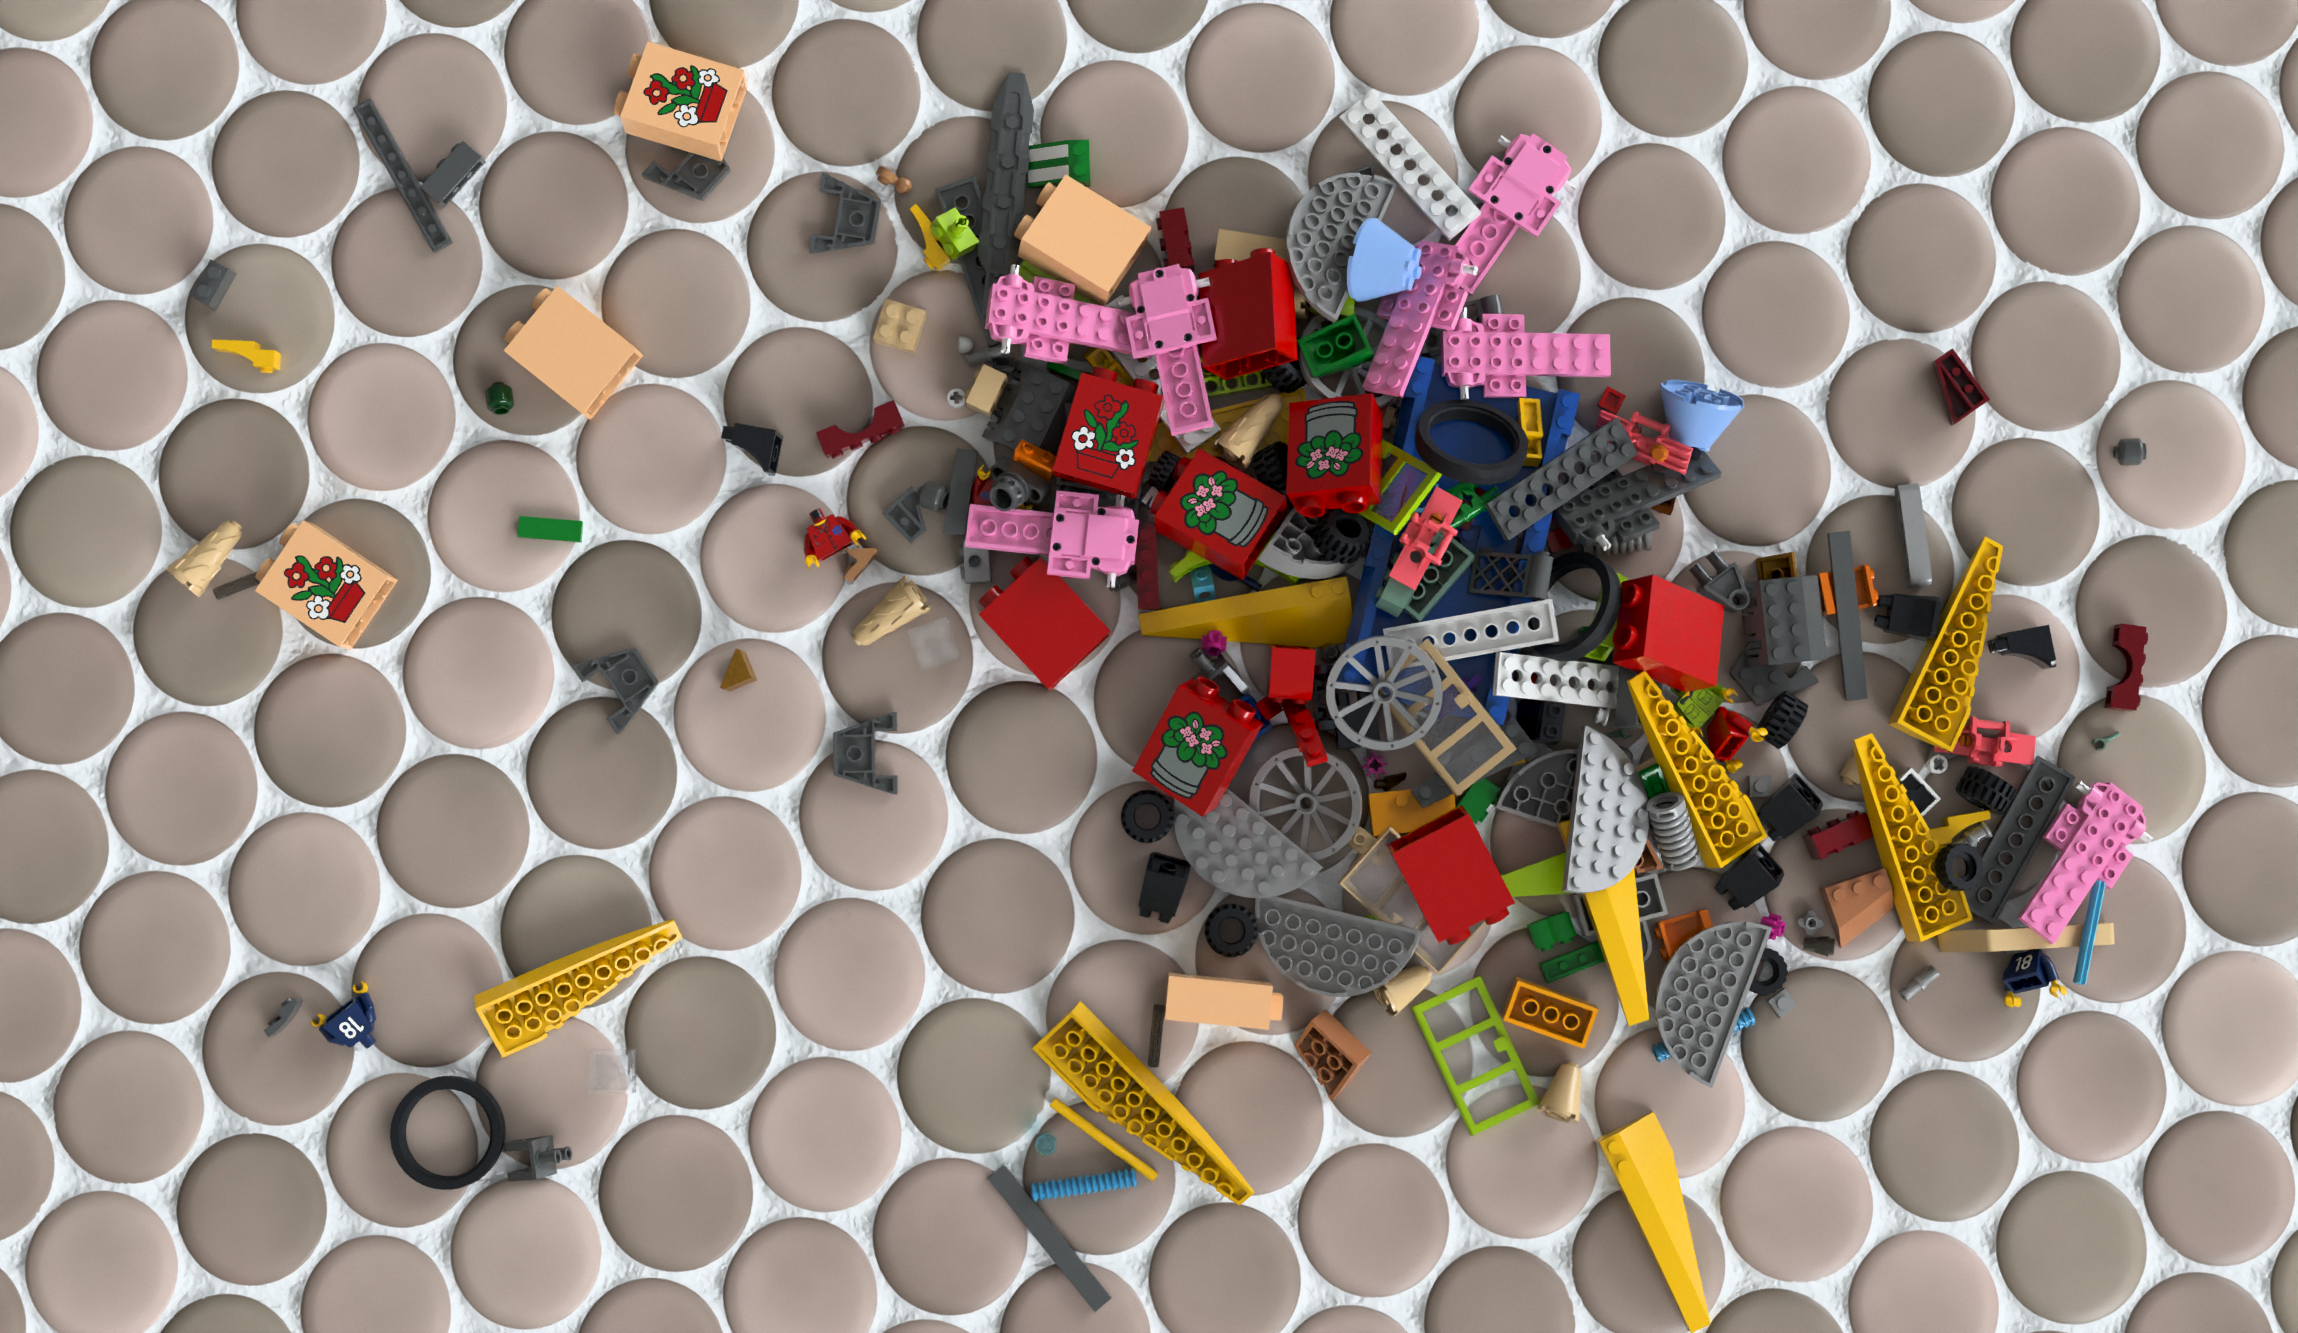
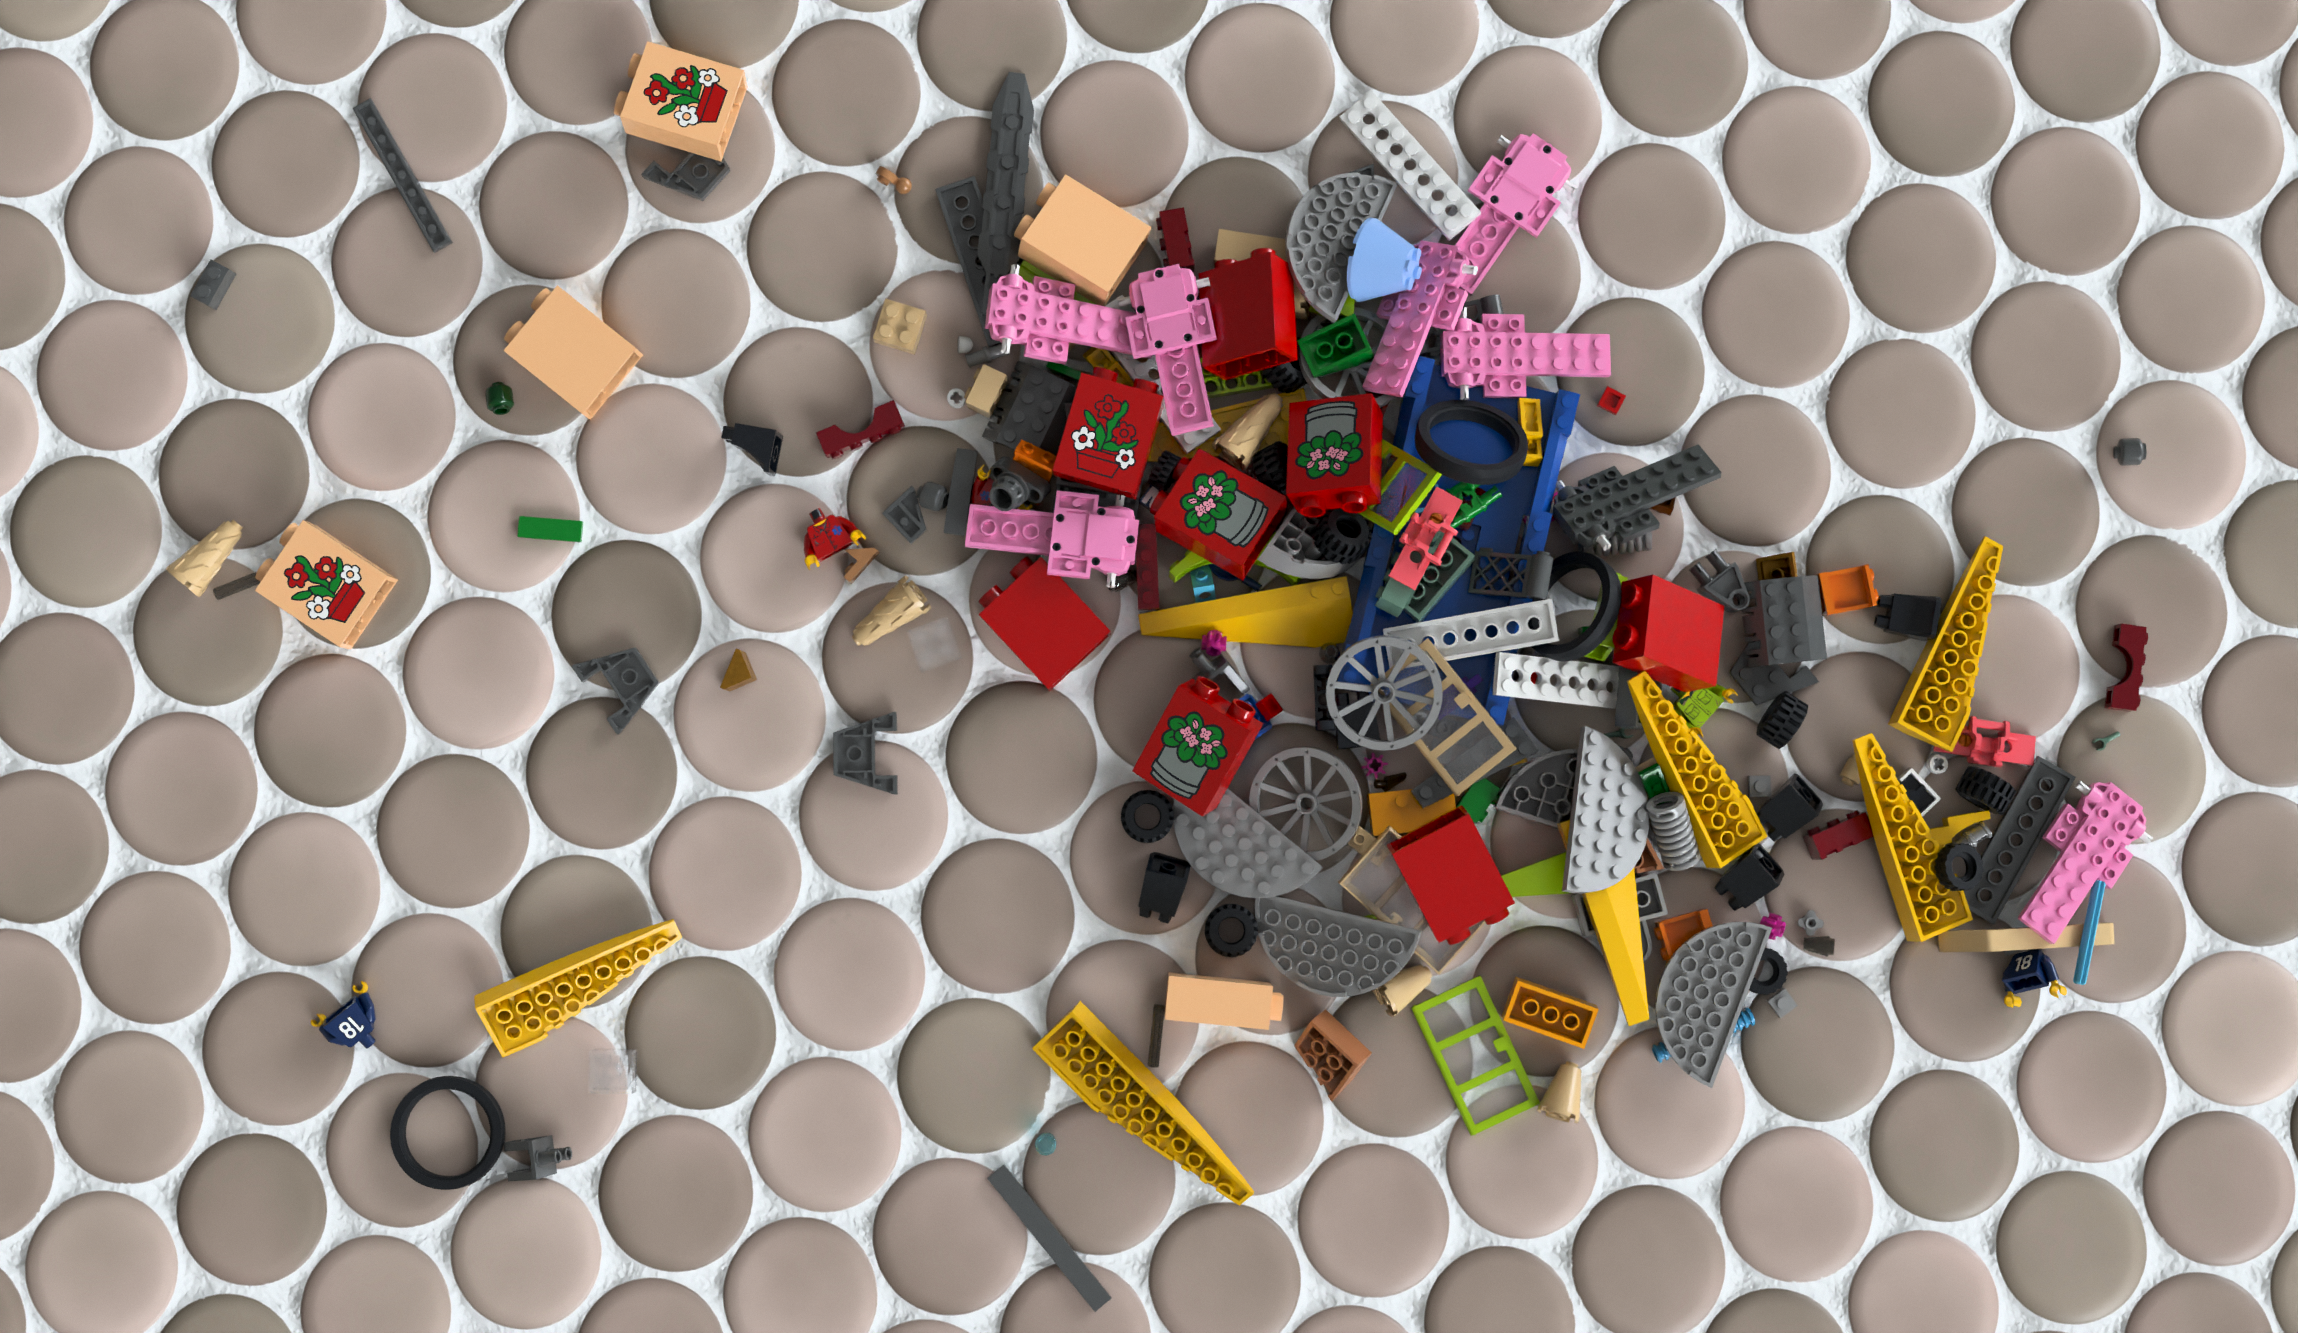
yellow slope [211,340,281,373] -> none
dark grey slope [264,997,303,1037] -> none
dark grey brick [421,141,486,208] -> none
dark grey wing [809,172,882,254] -> none
yellow slope [910,204,950,272] -> none
lime brick [930,207,979,261] -> none
light grey brick [959,540,991,584] -> none
dark grey slope [993,358,1014,375] -> none
green slope [1027,139,1090,188] -> none
dark azure piece [1031,1168,1137,1202] -> none
yellow piece [1049,1097,1158,1182] -> none
red brick [1266,644,1316,704] -> none
red bracket [1281,699,1328,767] -> none
medium nougat plate [1382,406,1397,432] -> none
dark grey plate [1484,417,1638,541] -> none
black hips [1515,699,1566,745] -> none
green brick [1527,910,1577,952] -> none
green tile [1539,941,1605,984] -> none
red plate [1546,528,1572,554] -> none
white bush [1594,707,1610,726] -> none
coral piece [1595,410,1693,475] -> none
yellow wedge [1596,1111,1710,1333] -> none
light blue cone [1660,380,1745,451] -> none
red torso [1707,706,1768,773] -> none
nougat wedge [1819,868,1894,948] -> none
dark grey tile [1827,531,1868,701] -> none
light grey beam [1894,483,1932,588] -> none
light grey pin [1898,965,1940,1002] -> none
dark red wedge [1932,348,1990,426] -> none
black hips [1987,625,2056,669] -> none

